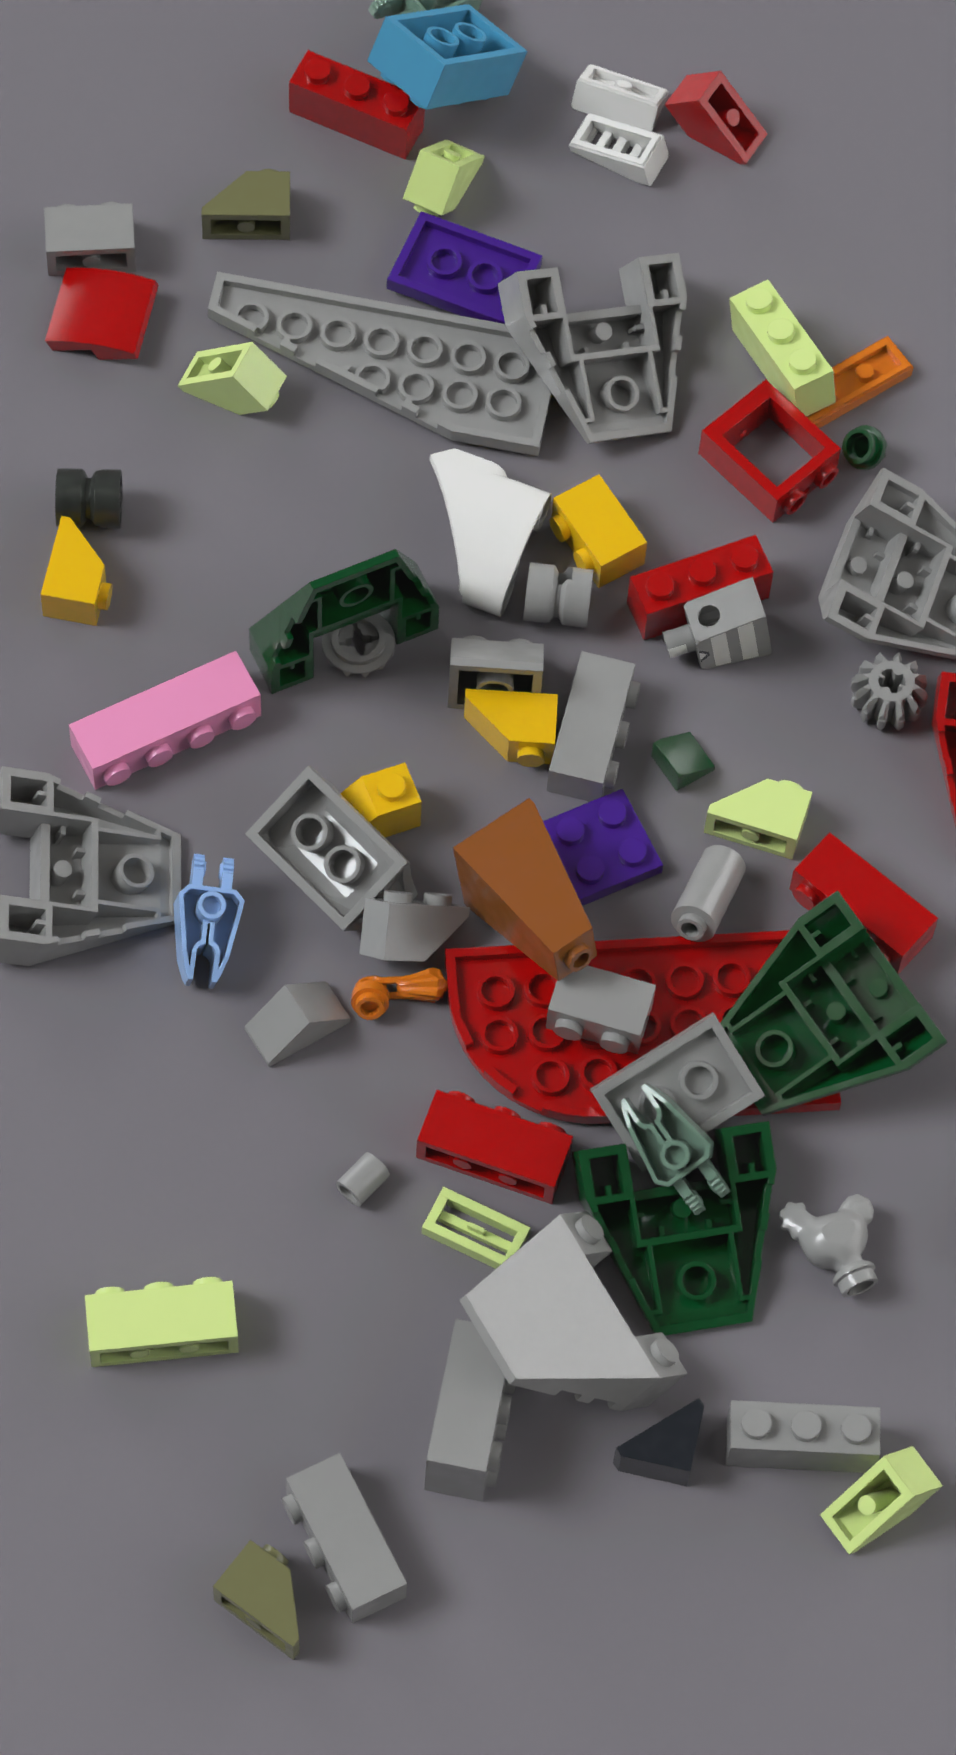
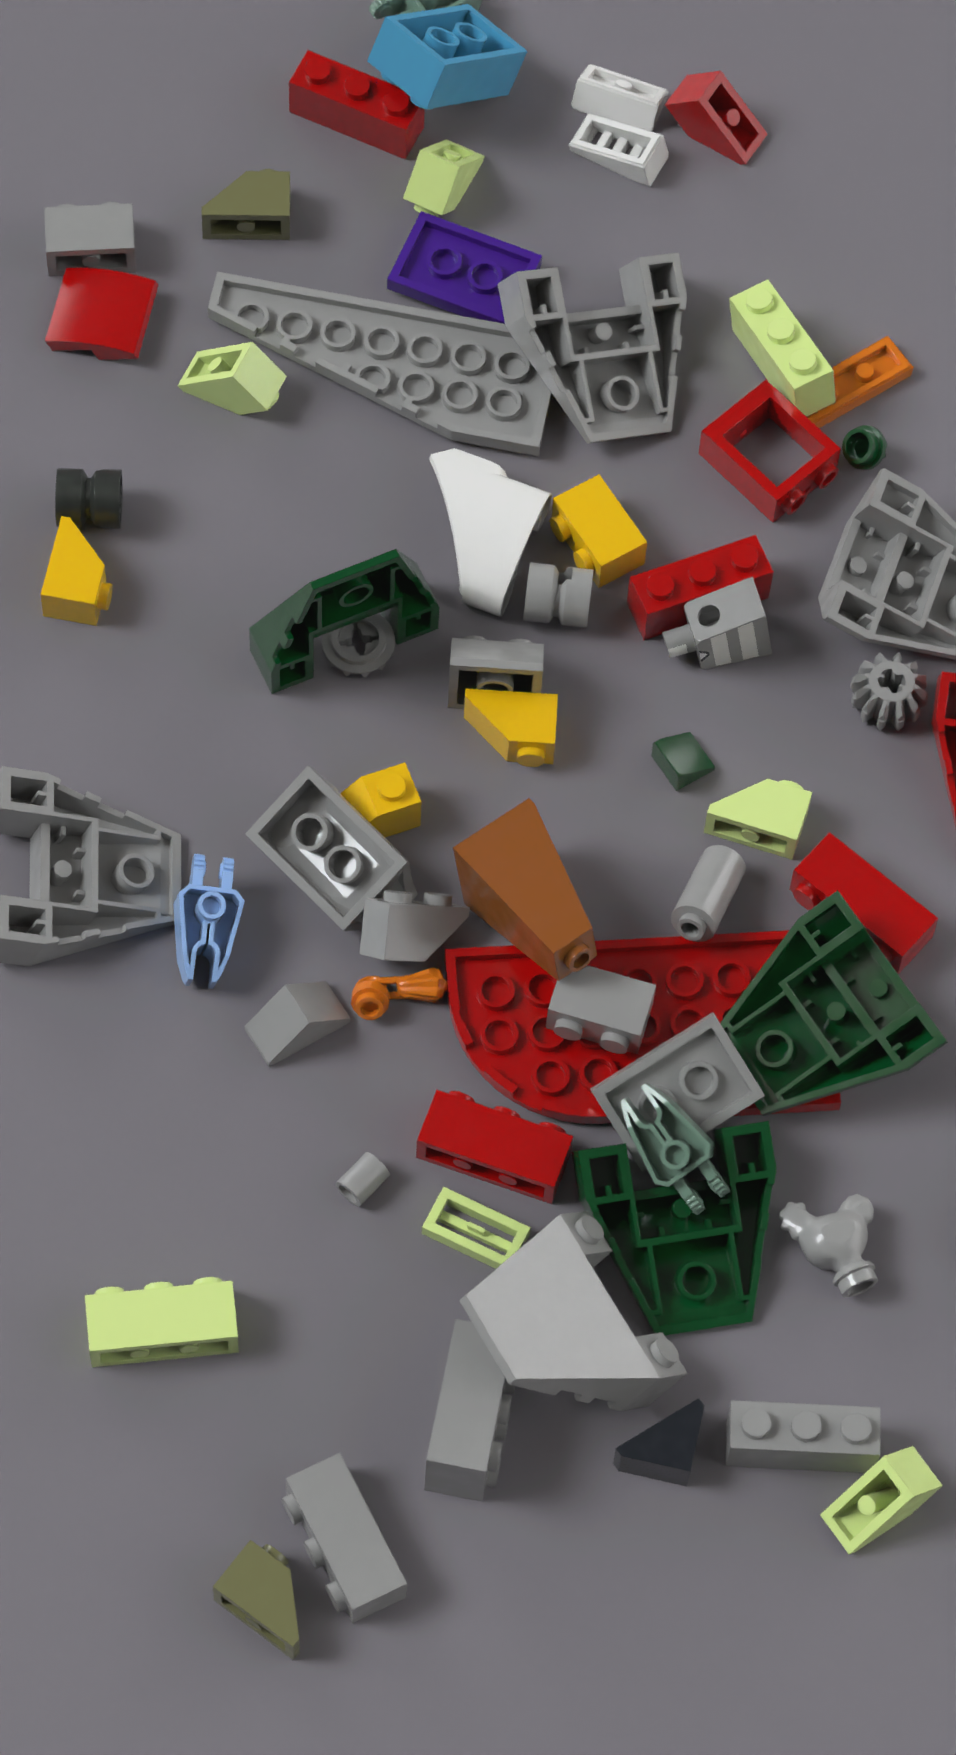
bright pink brick [69,651,261,790] -> none
dark purple plate [543,788,663,906] -> none
light grey brick [547,651,641,802] -> none

